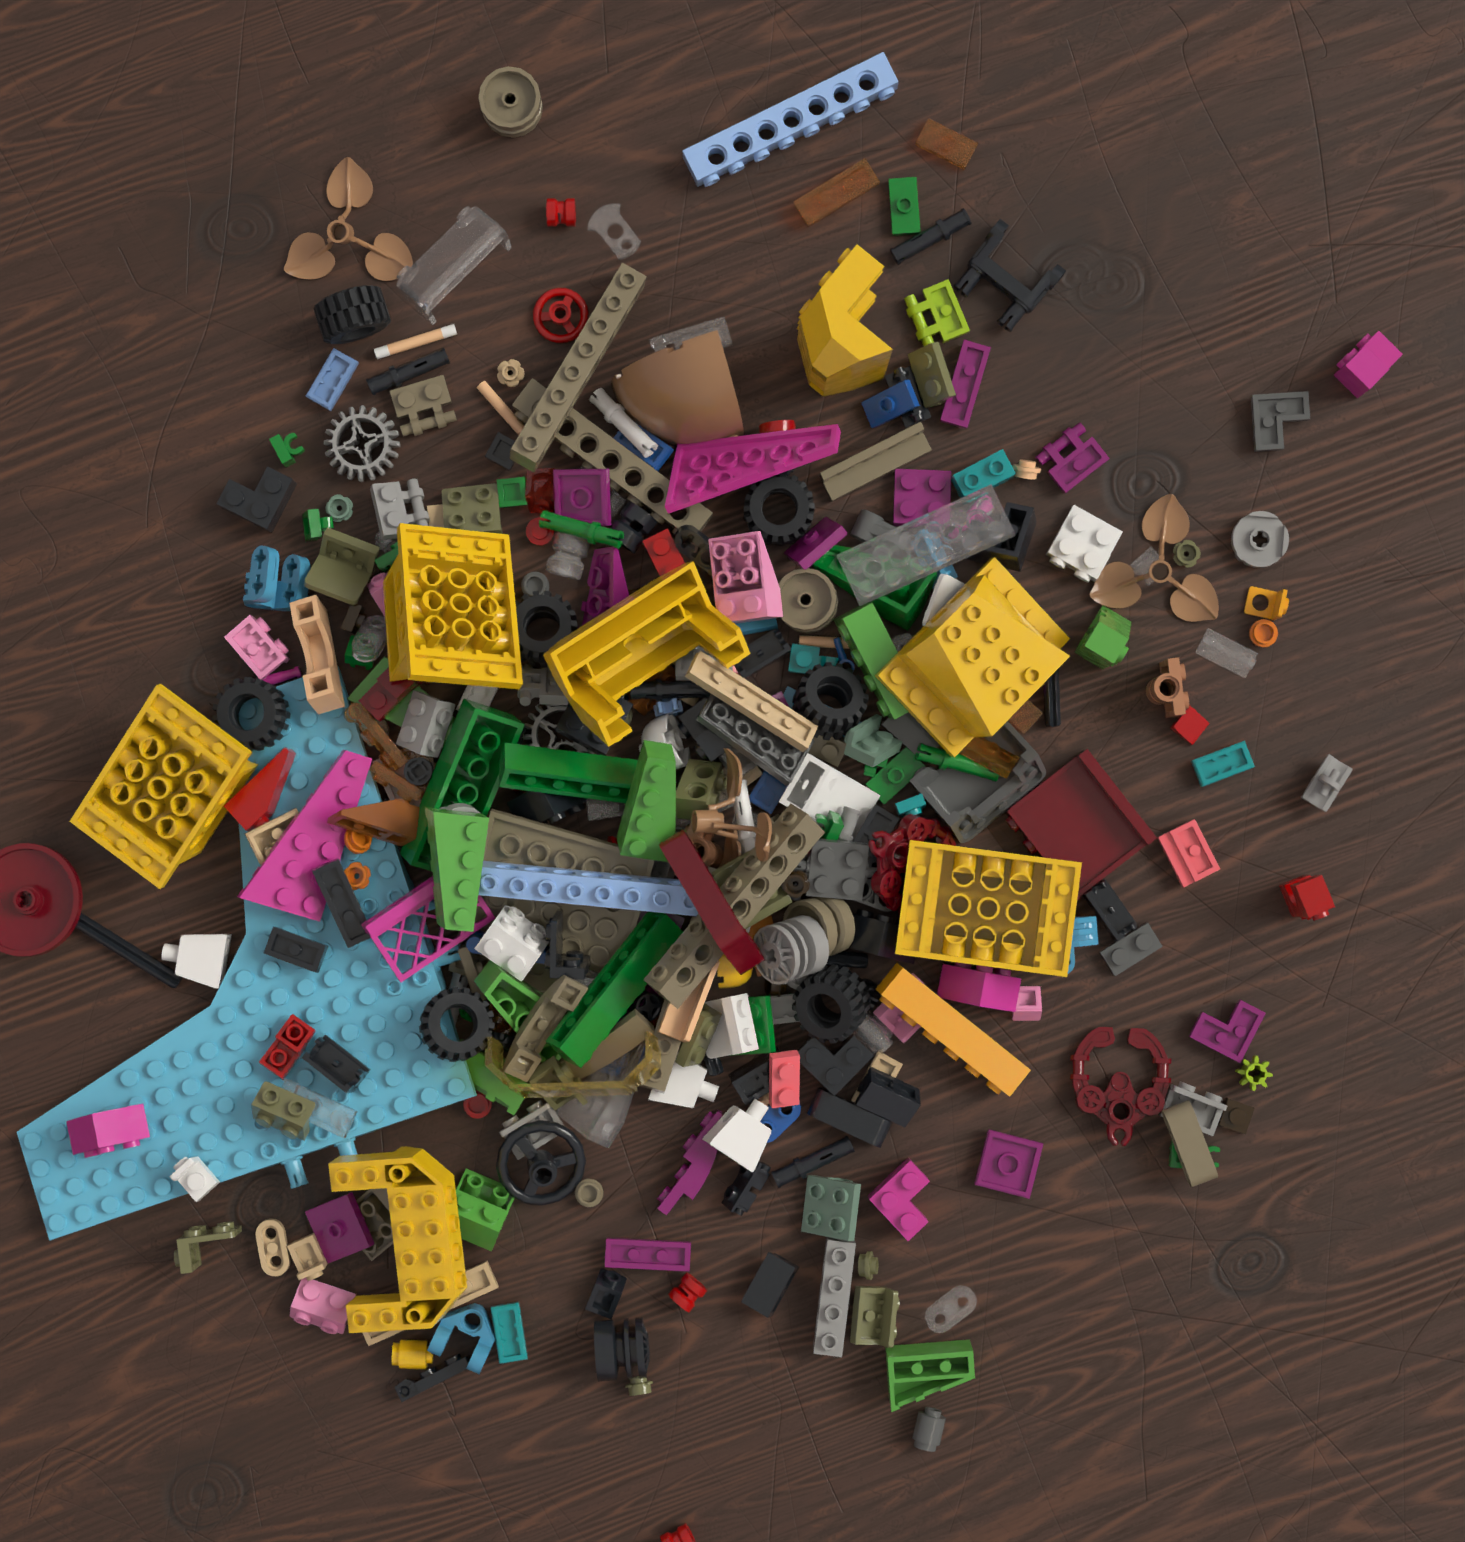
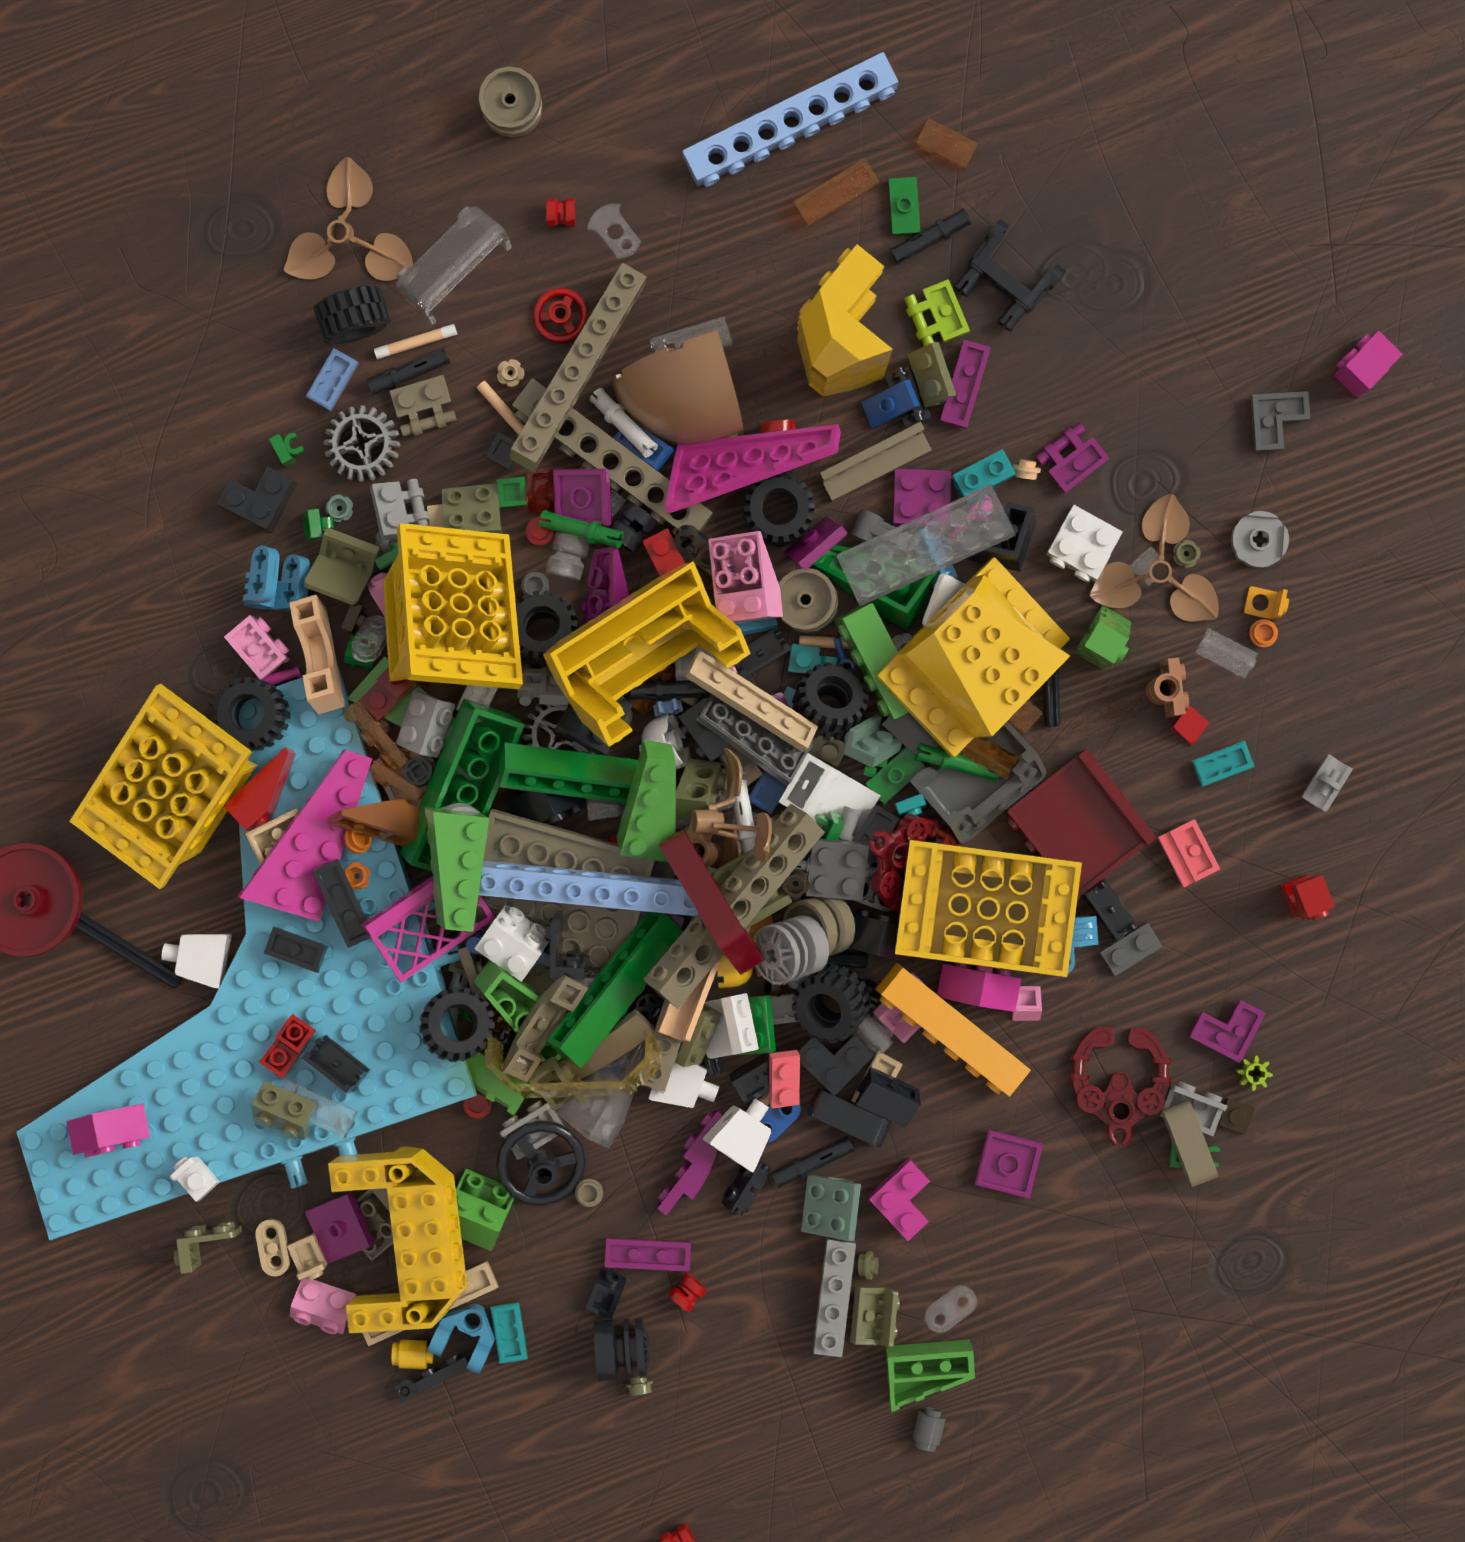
black hinge [741,1252,799,1318] -> none

